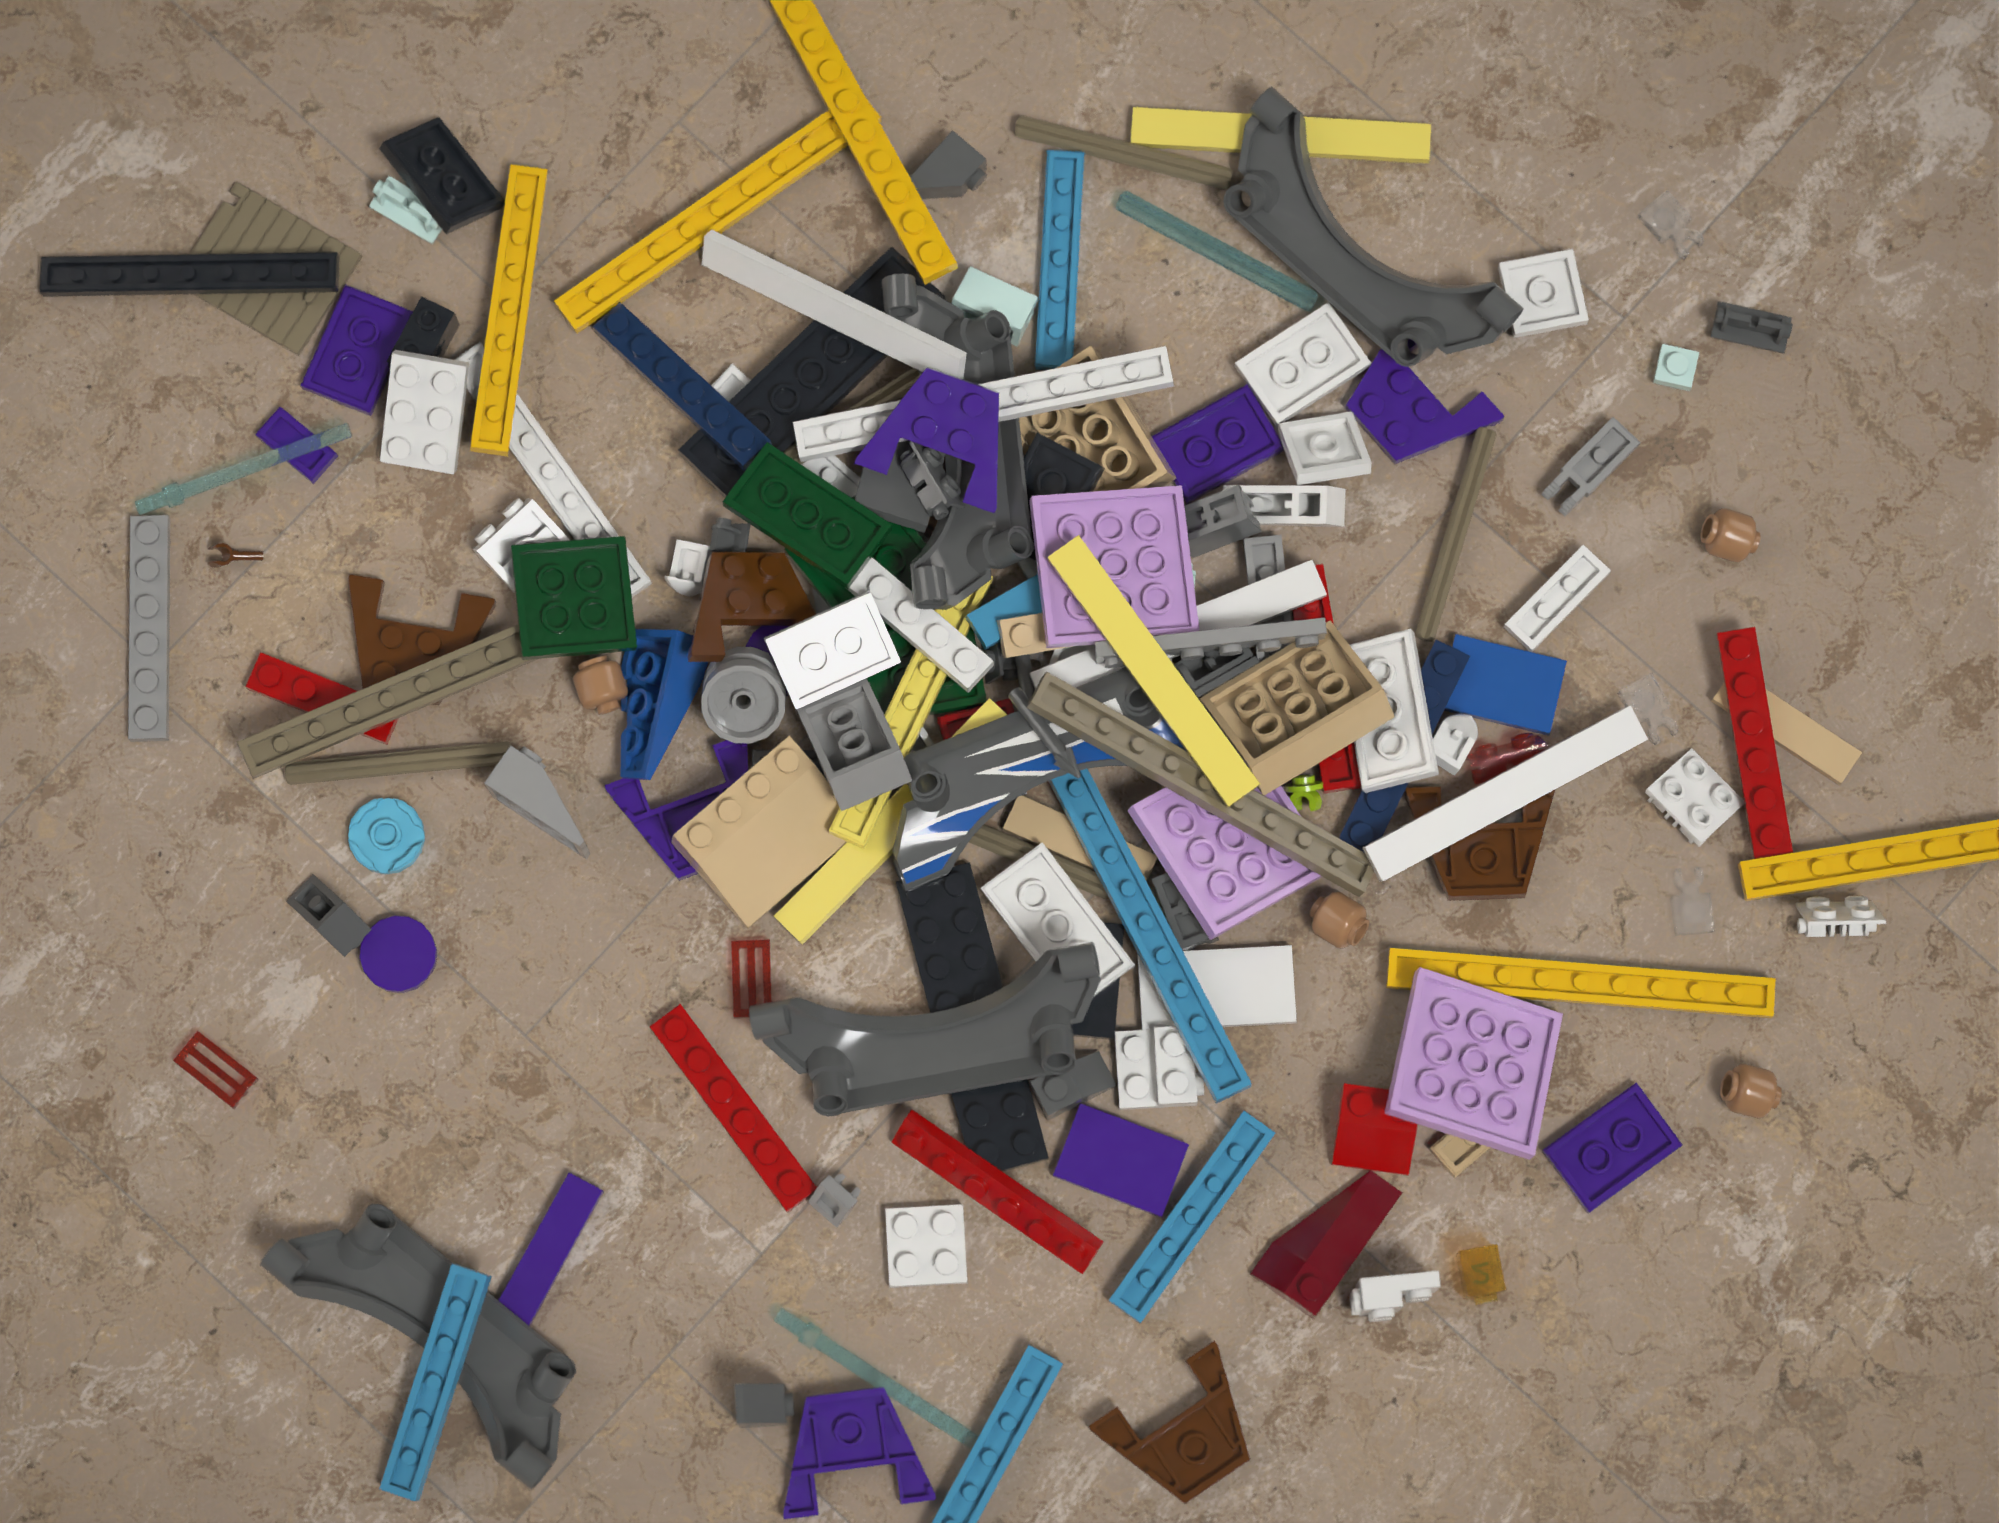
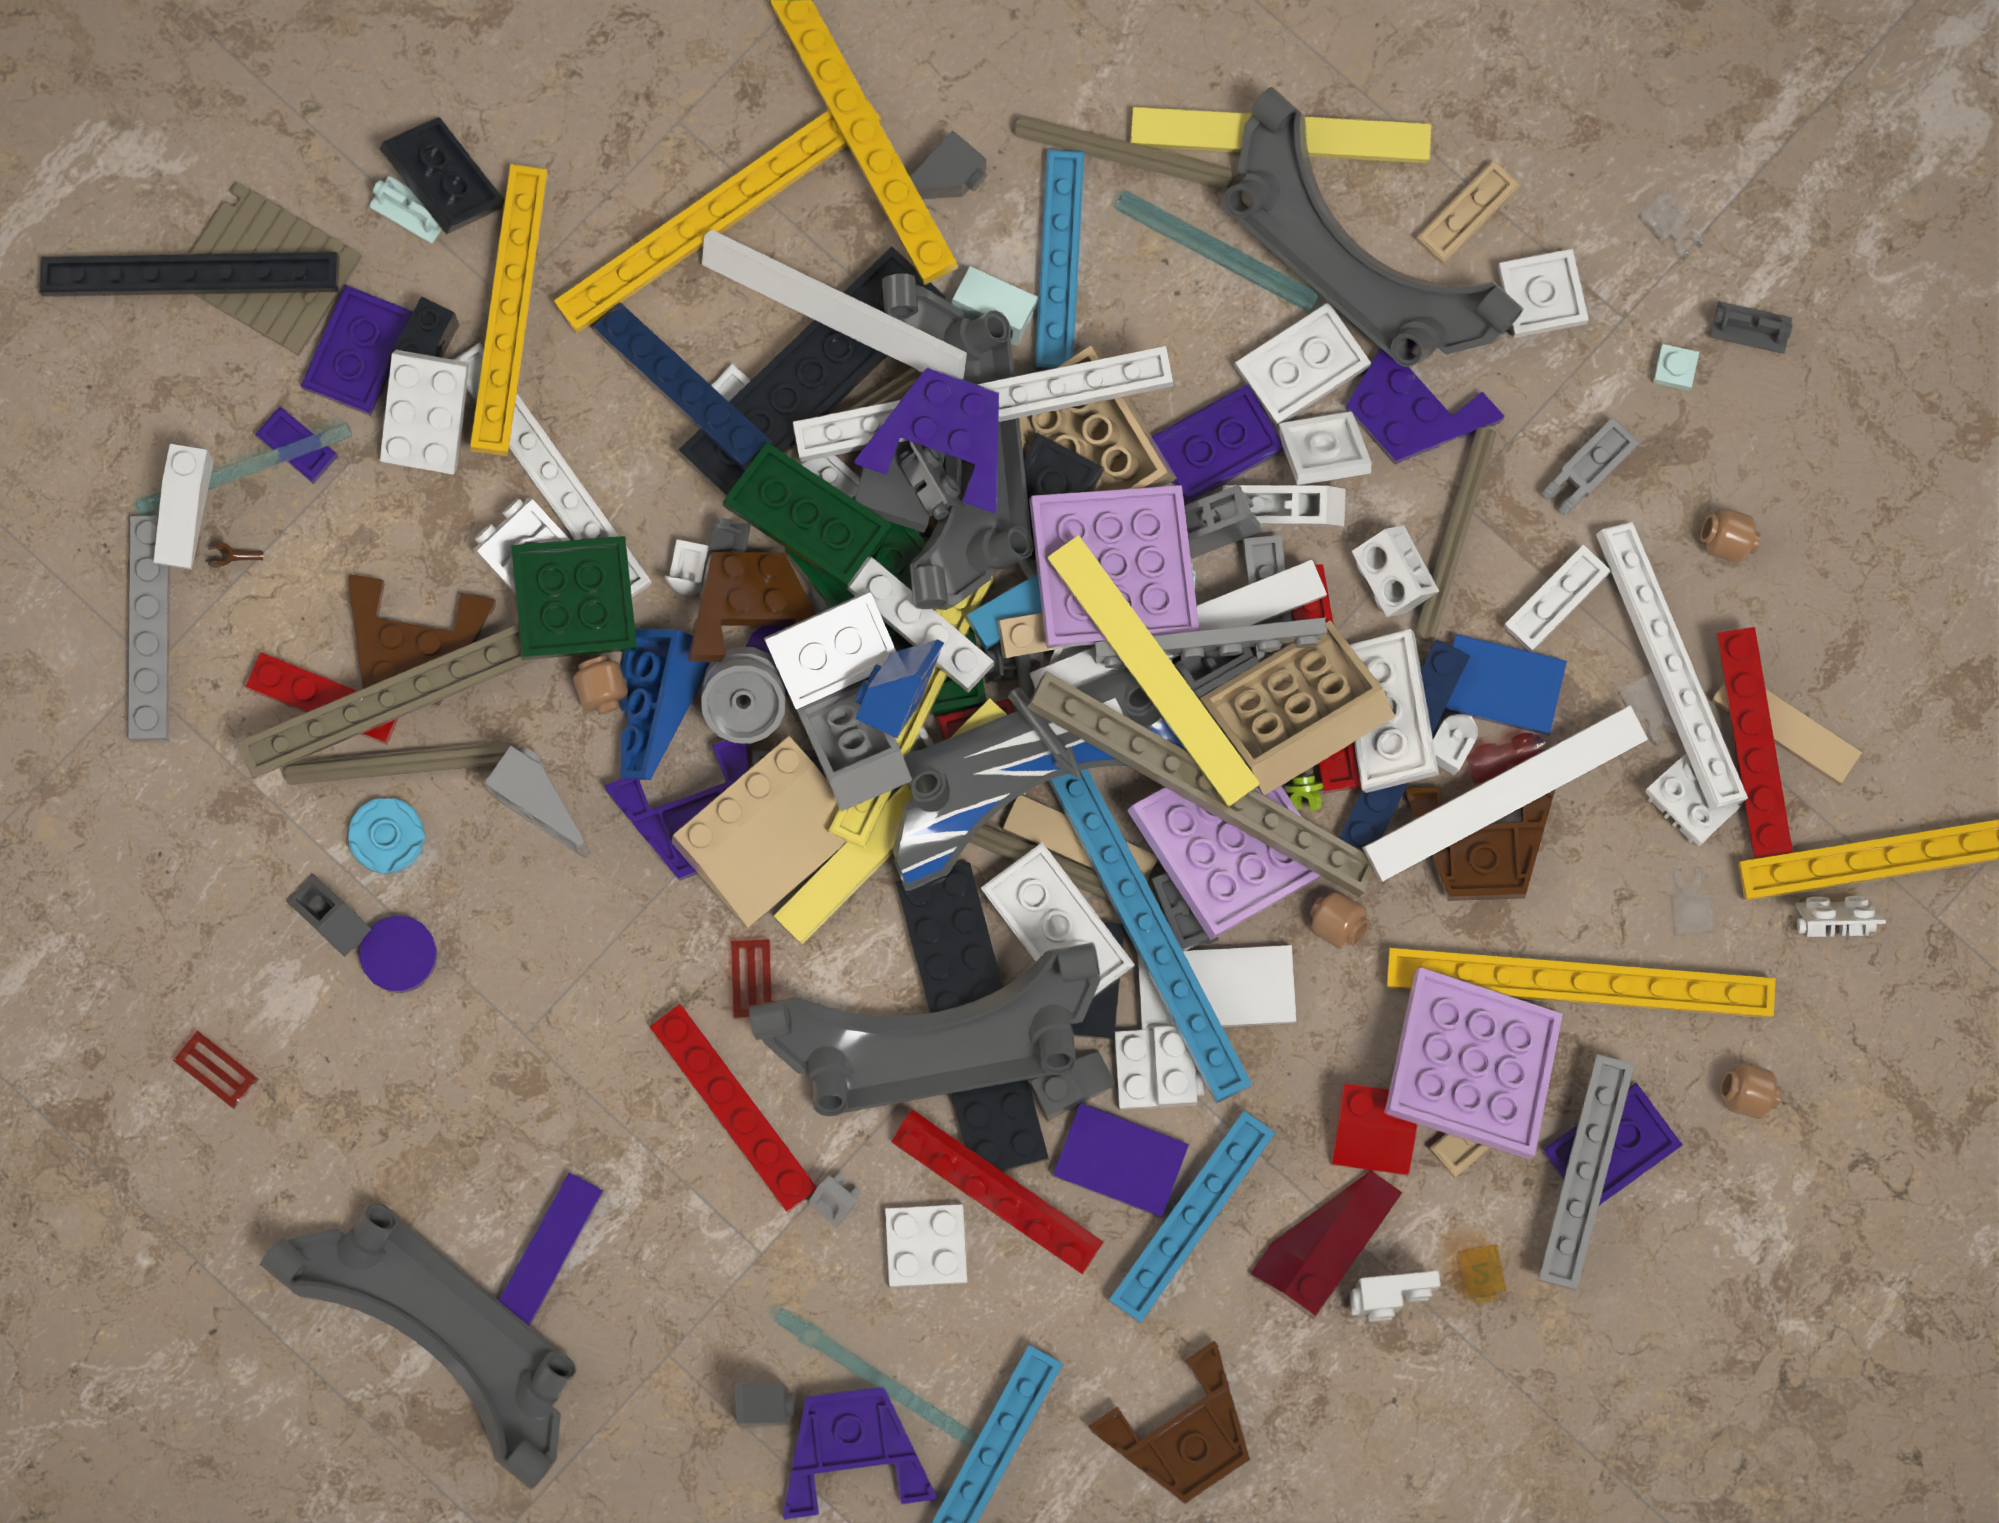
dark azure plate [379,1264,492,1501] -> none
none -> white slope [154,444,214,570]
none -> blue slope [855,639,945,738]
none -> white brick [1352,525,1439,617]
none -> tan tile [1416,159,1521,265]
none -> light grey plate [1537,1054,1635,1291]
none -> white tile [1596,522,1748,811]

